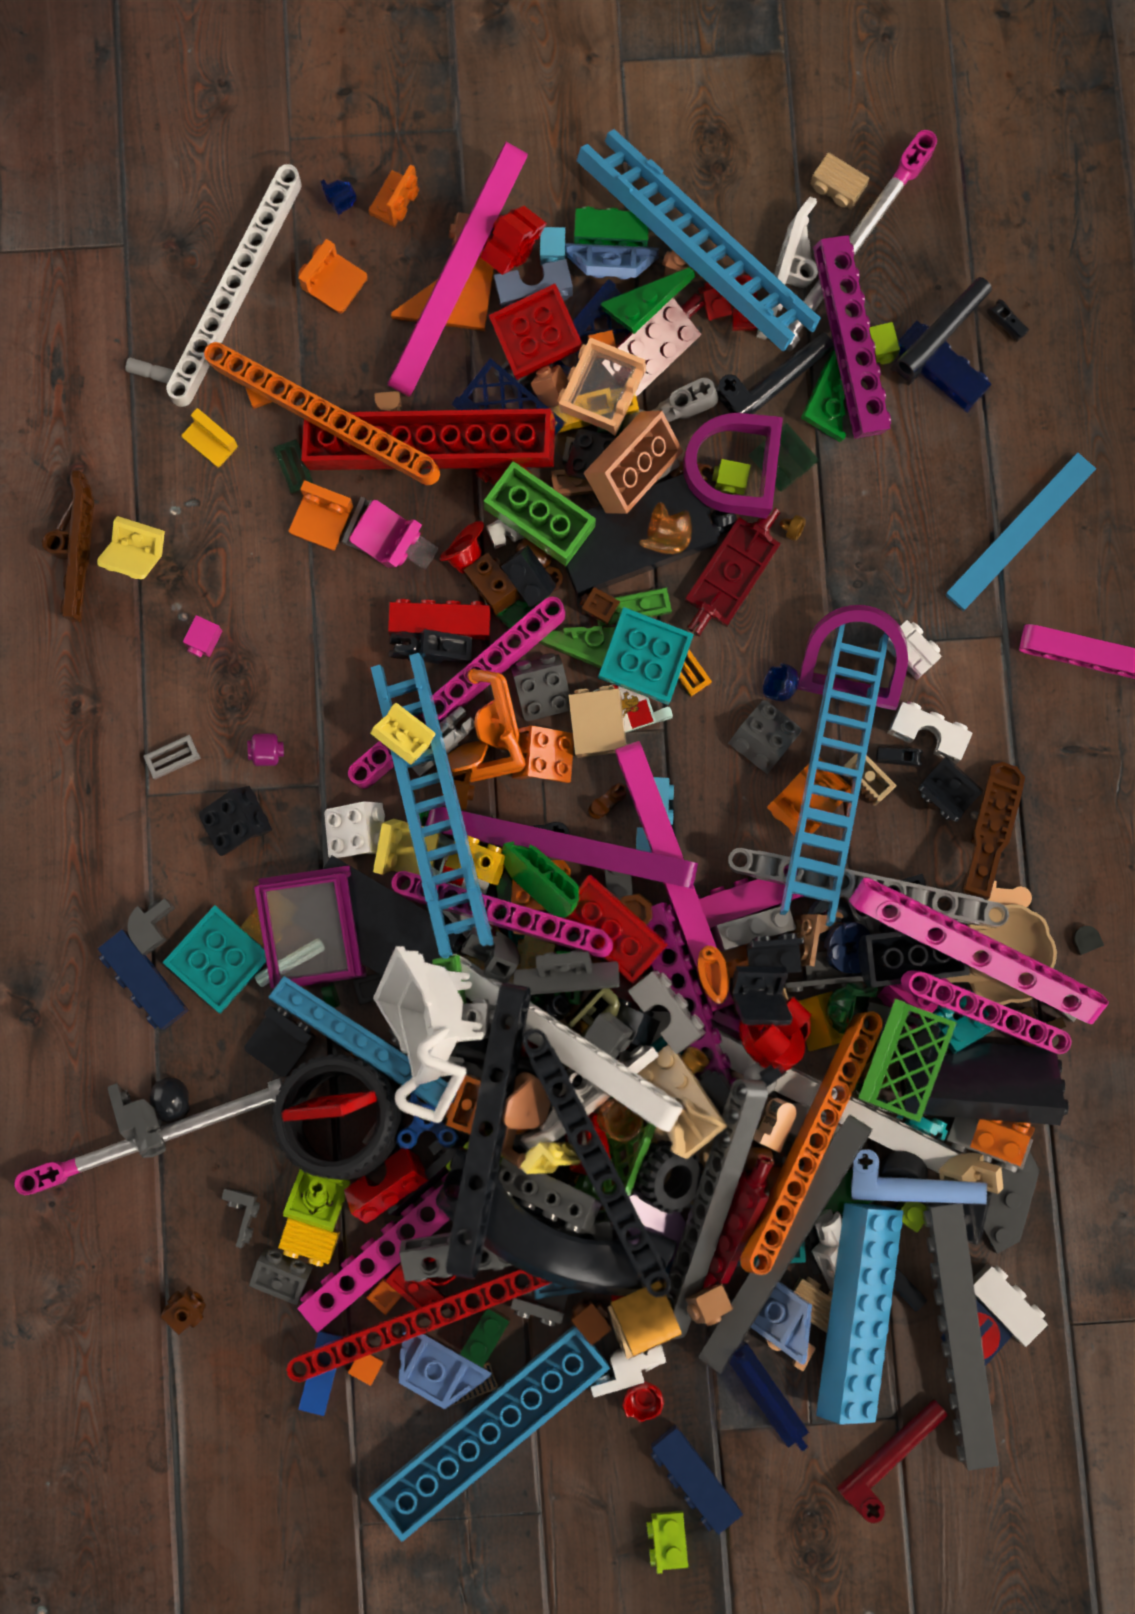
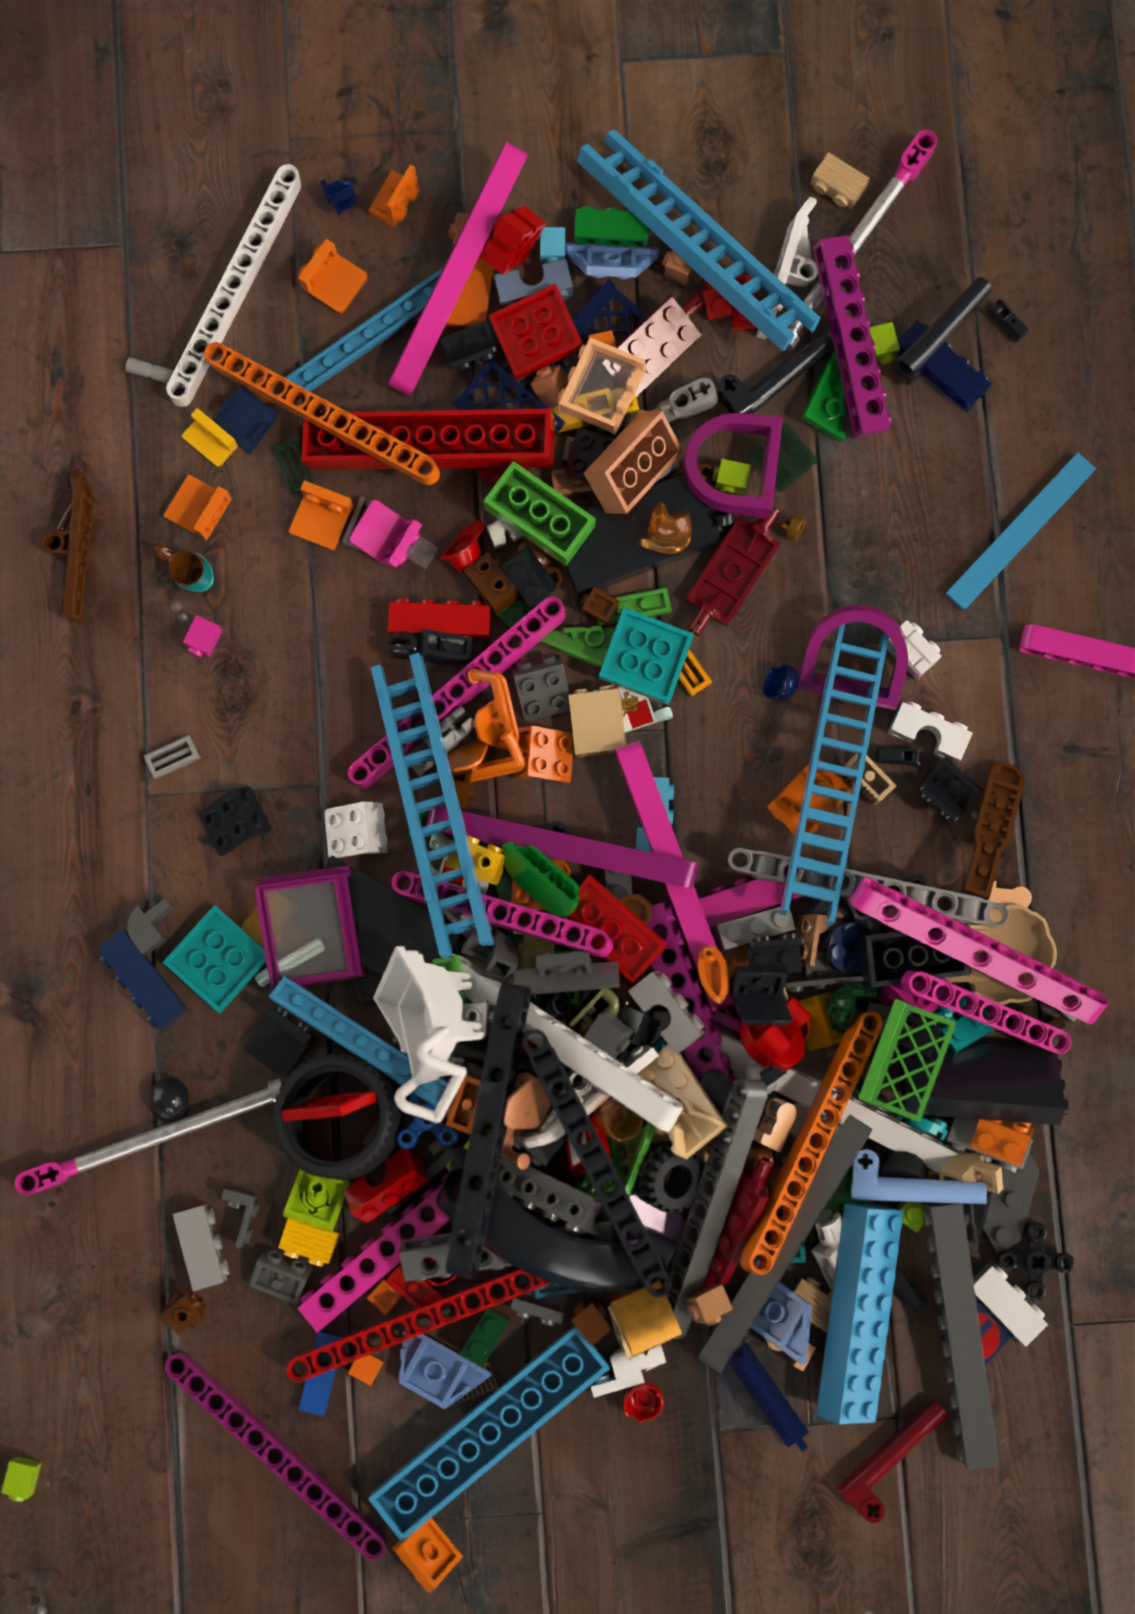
light yellow bracket [97,516,165,579] -> none
dark grey plate [107,1083,166,1158] -> none
magenta head [247,733,284,766] -> none
dark green tile [321,982,340,1008] -> none
light yellow bracket [370,703,435,765] -> none
light yellow bracket [373,819,440,875] -> none
medium nougat brick [375,391,402,411] -> none
light yellow bracket [520,1142,581,1174] -> none
reddish brown piece [588,783,627,820] -> none
green wing [600,267,696,334] -> none
lime bracket [647,1511,688,1574] -> none
dark blue brick [651,1424,743,1535] -> none
pearl gold tile [682,1047,709,1074] -> none
dark grey bracket [728,700,802,774] -> none
pearl dark grey tile [1073,926,1104,955] -> none
none -> lime brick [1,1456,42,1502]
none -> reddish brown hair [154,545,214,592]
none -> orange bracket [164,475,232,541]
none -> magenta beam [165,1351,387,1560]
none -> light grey brick [173,1204,230,1291]
none -> dark blue piece [214,385,279,455]
none -> dark azure tile [285,268,442,401]
none -> orange bracket [391,1518,463,1593]
none -> black bracket [440,320,497,371]
none -> black gear [995,1222,1075,1302]

